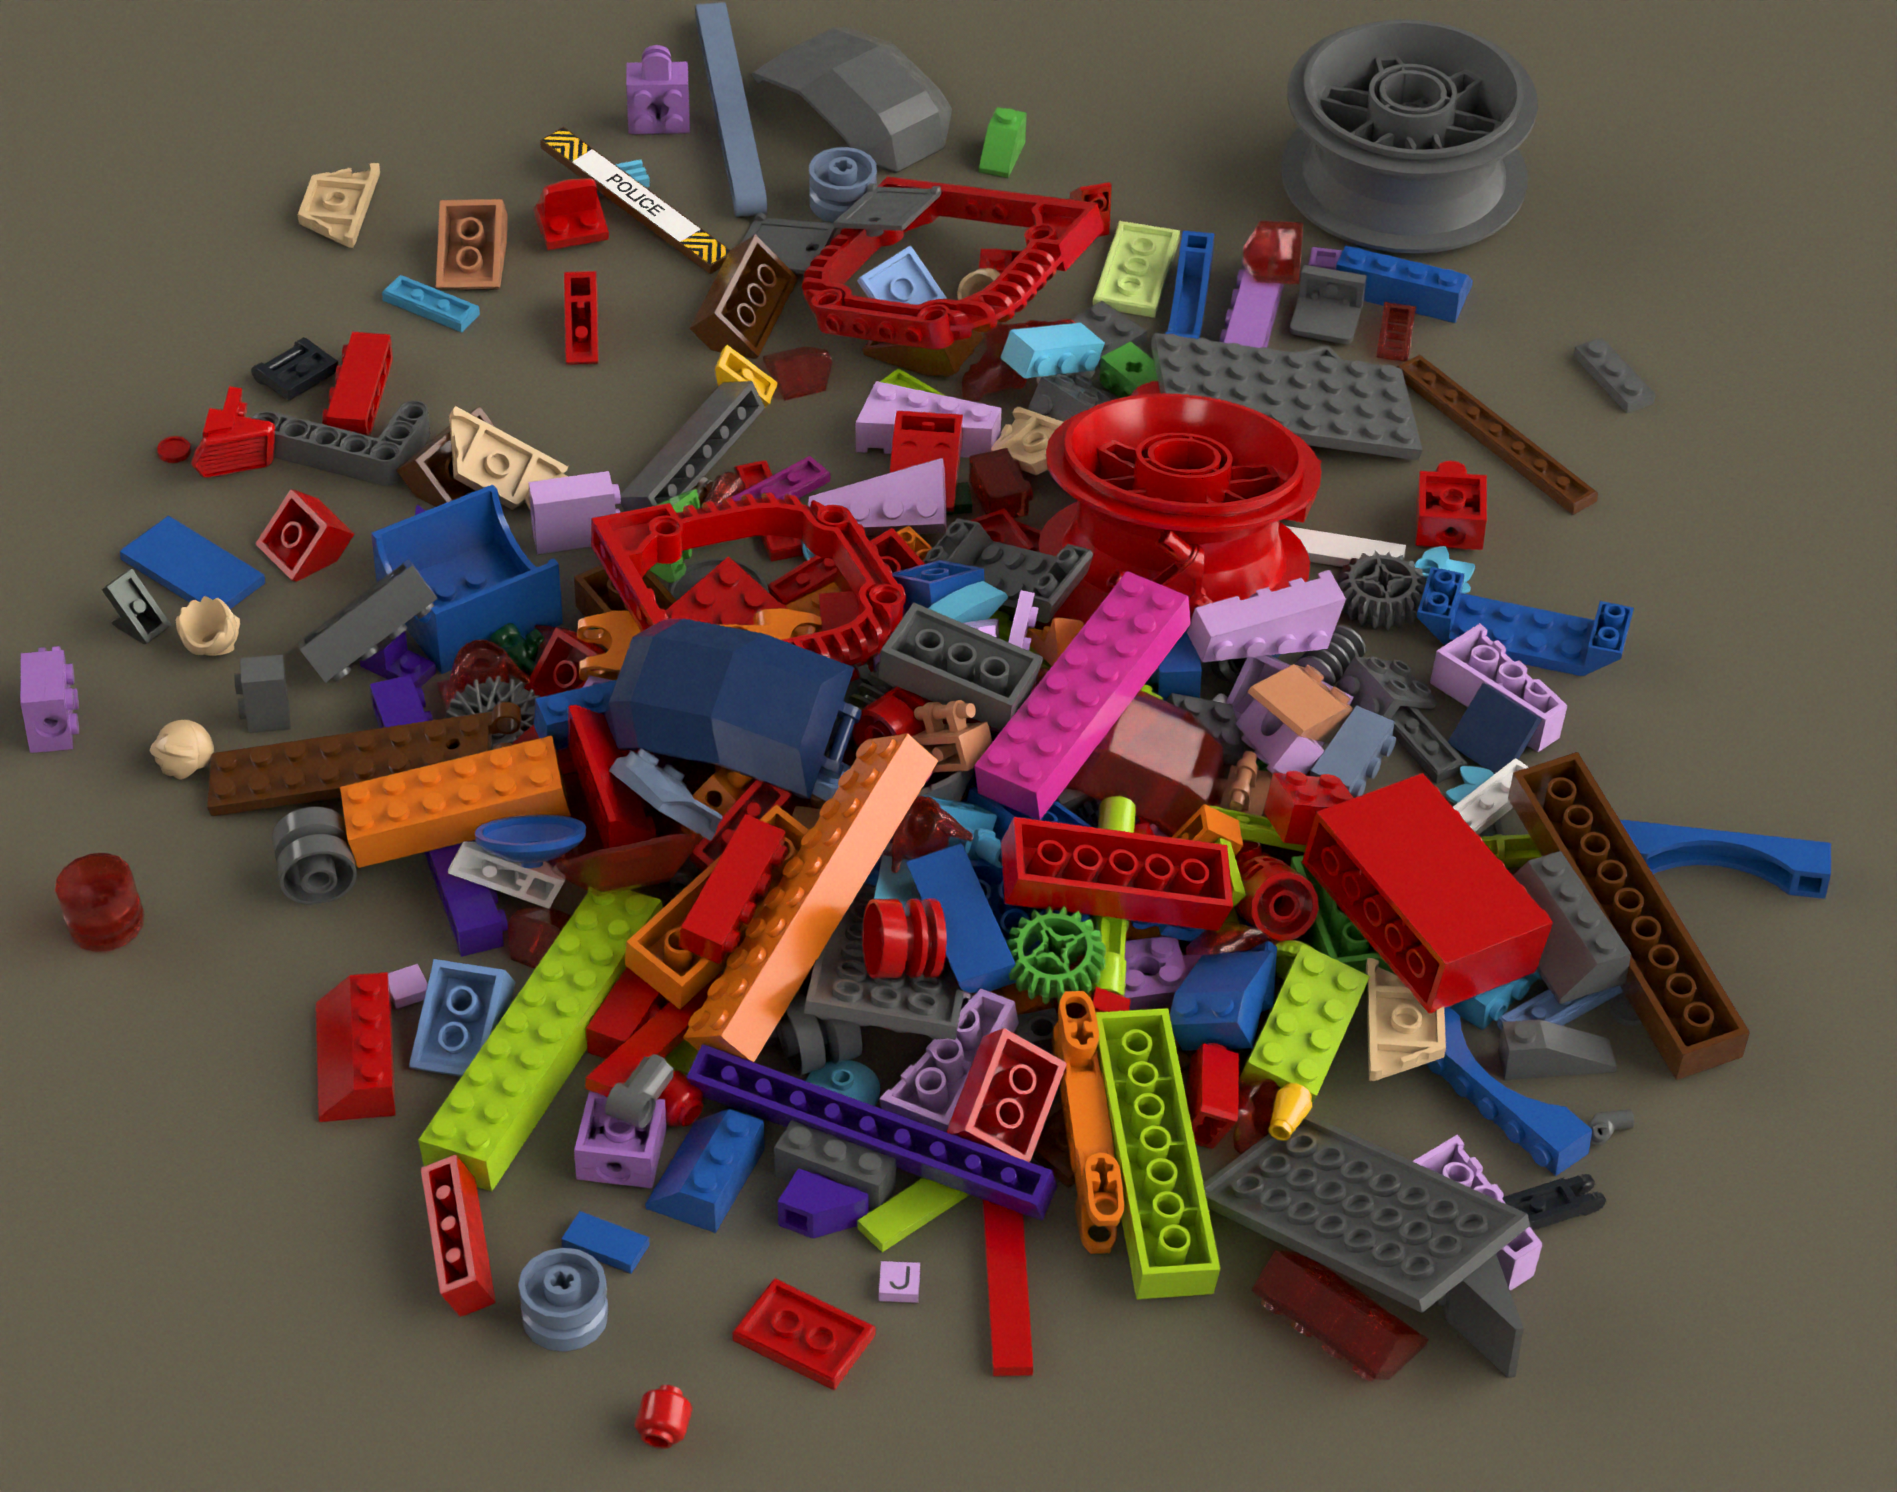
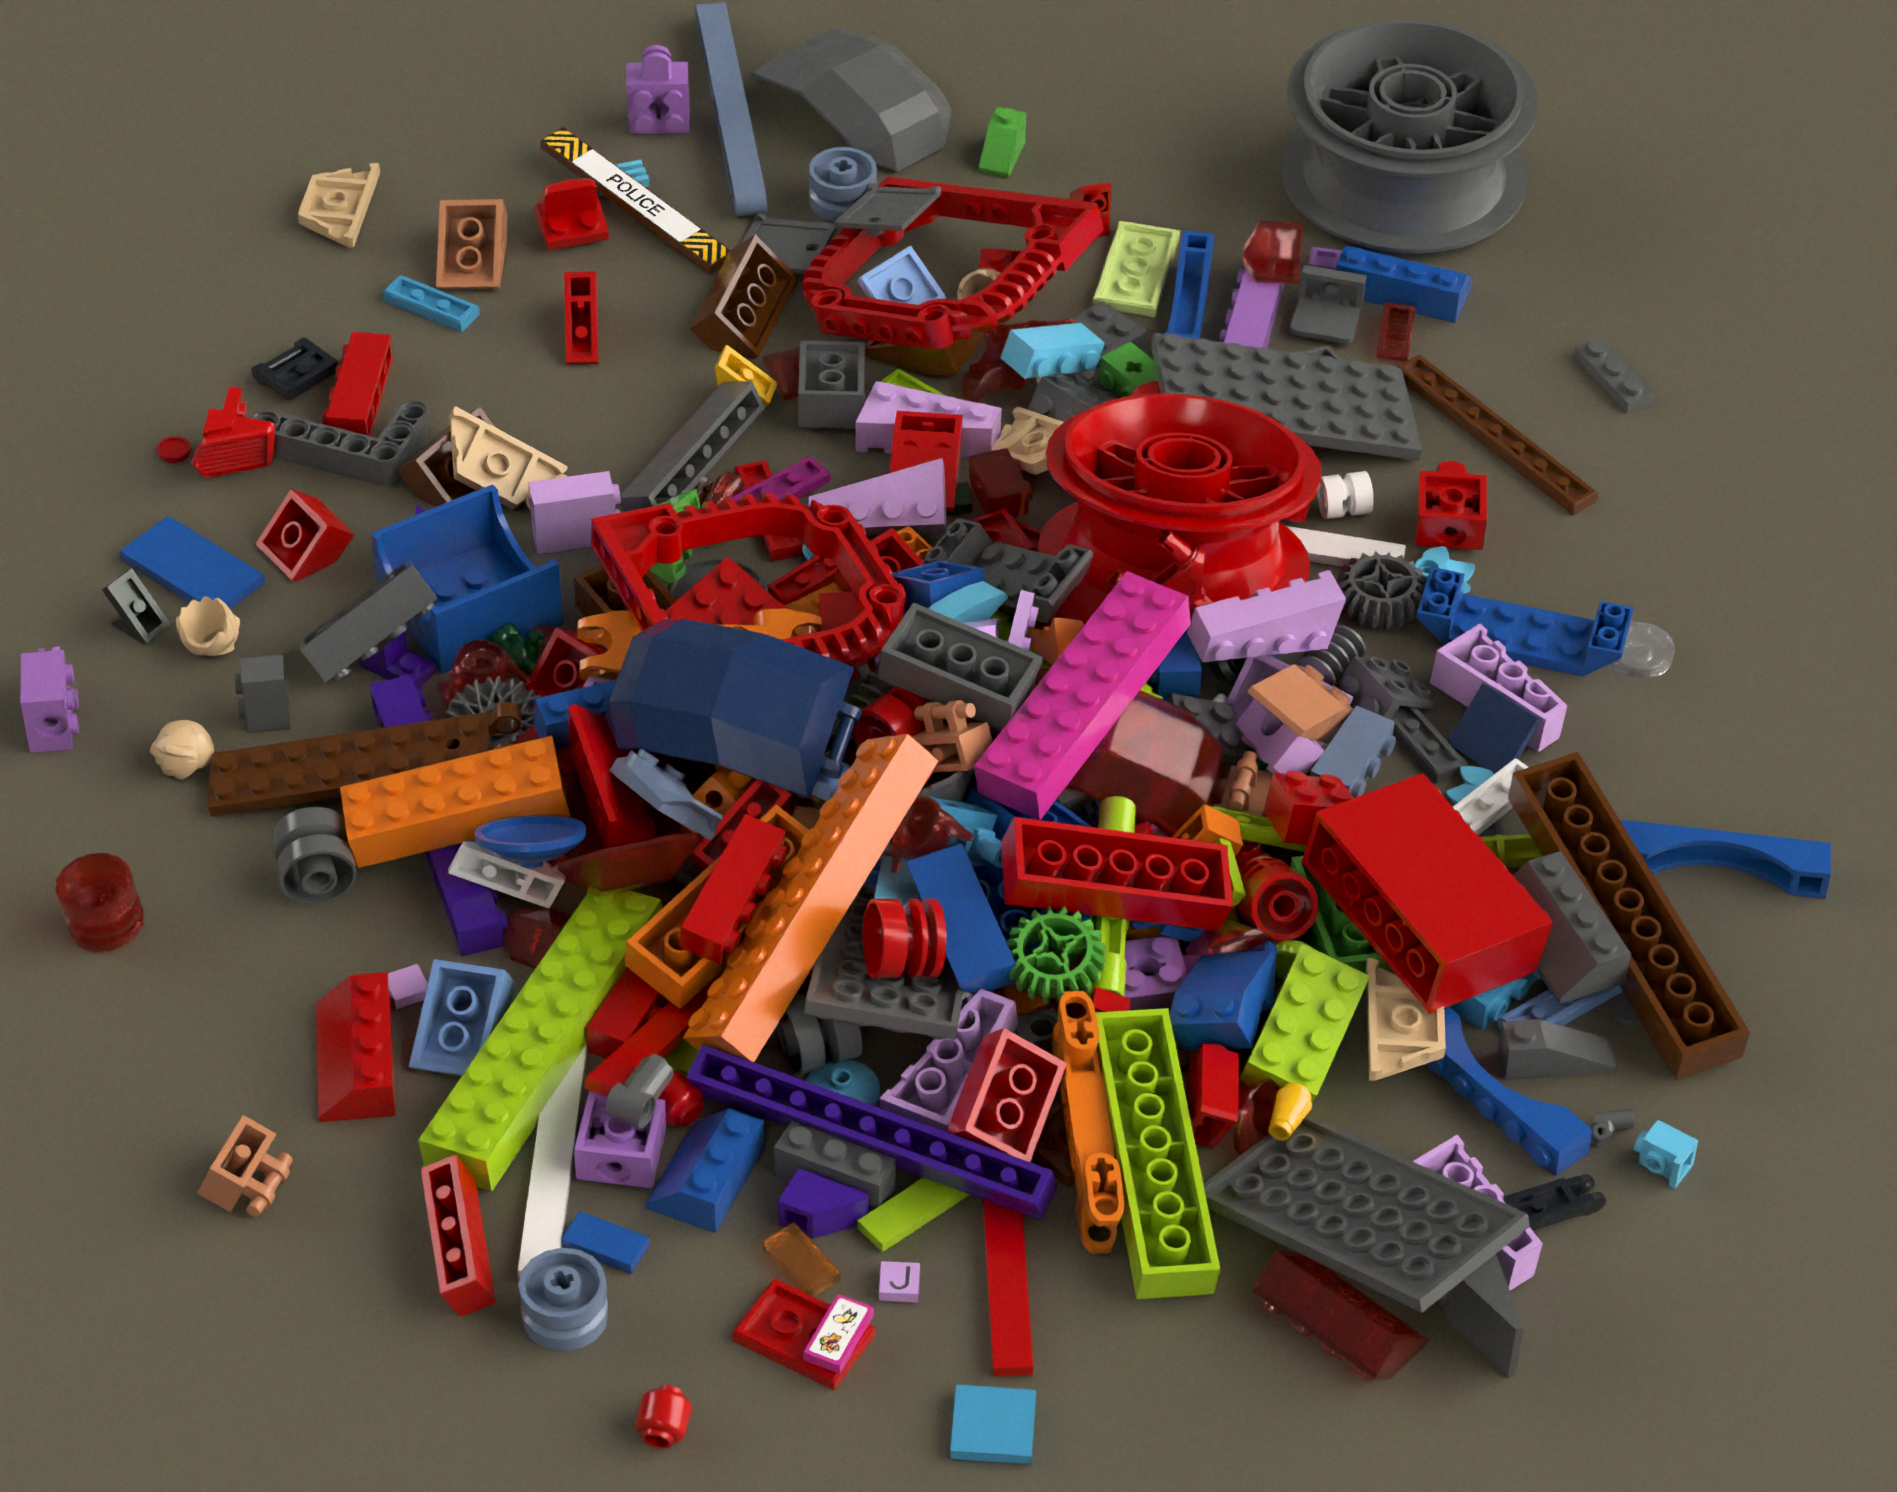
none -> nougat brick [197,1115,293,1217]
none -> white tile [518,1044,588,1279]
none -> clear orange tile [762,1222,840,1296]
none -> dark grey slope [798,341,865,430]
none -> tile [803,1294,874,1374]
none -> dark azure tile [950,1385,1036,1465]
none -> white wheel [1317,471,1374,519]
none -> clear tile [1611,622,1676,678]
none -> medium azure brick [1634,1120,1698,1189]

